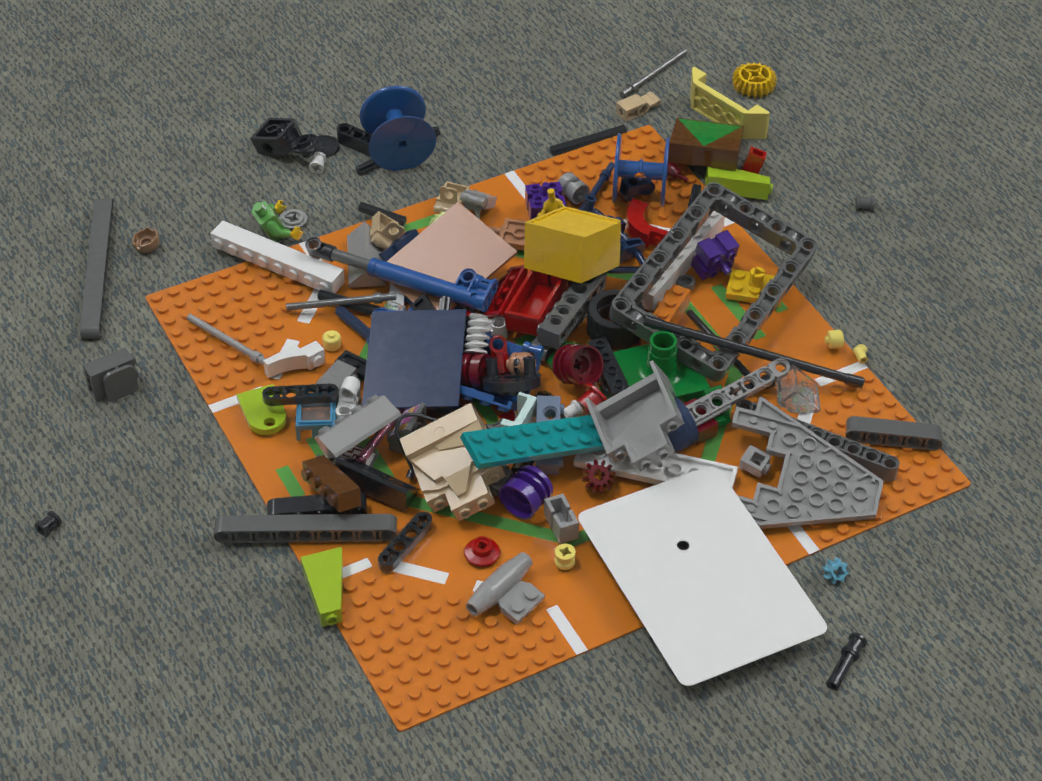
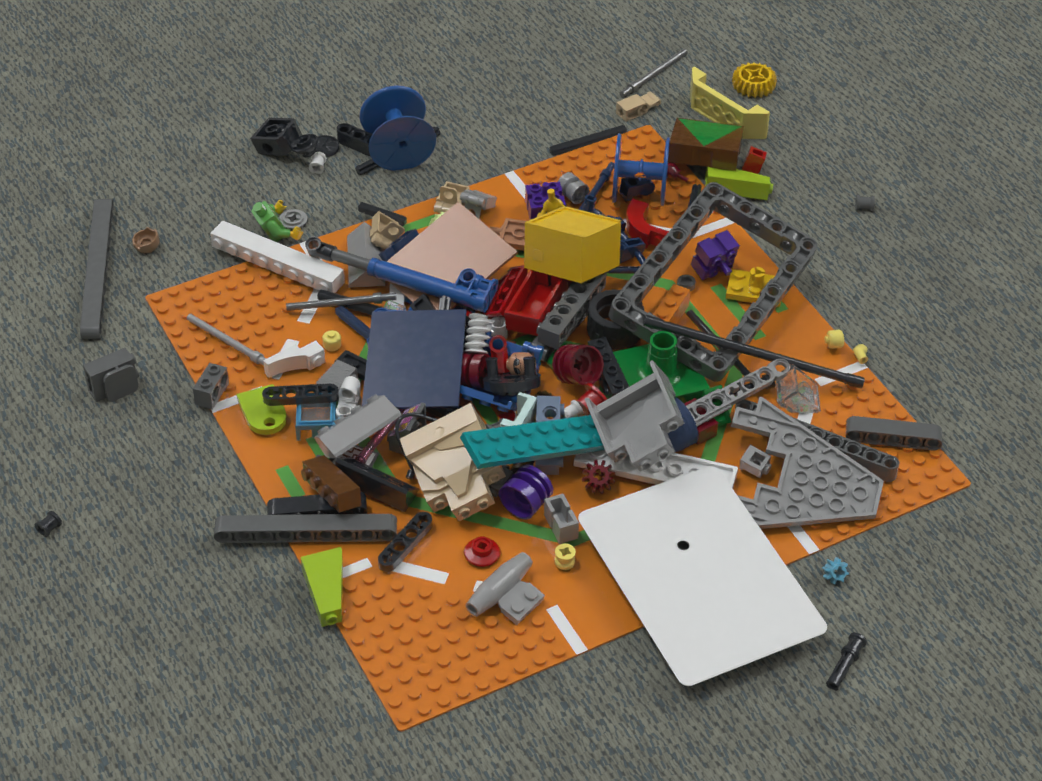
white brick [642,211,725,312] -> none
none -> dark grey brick [193,363,229,410]

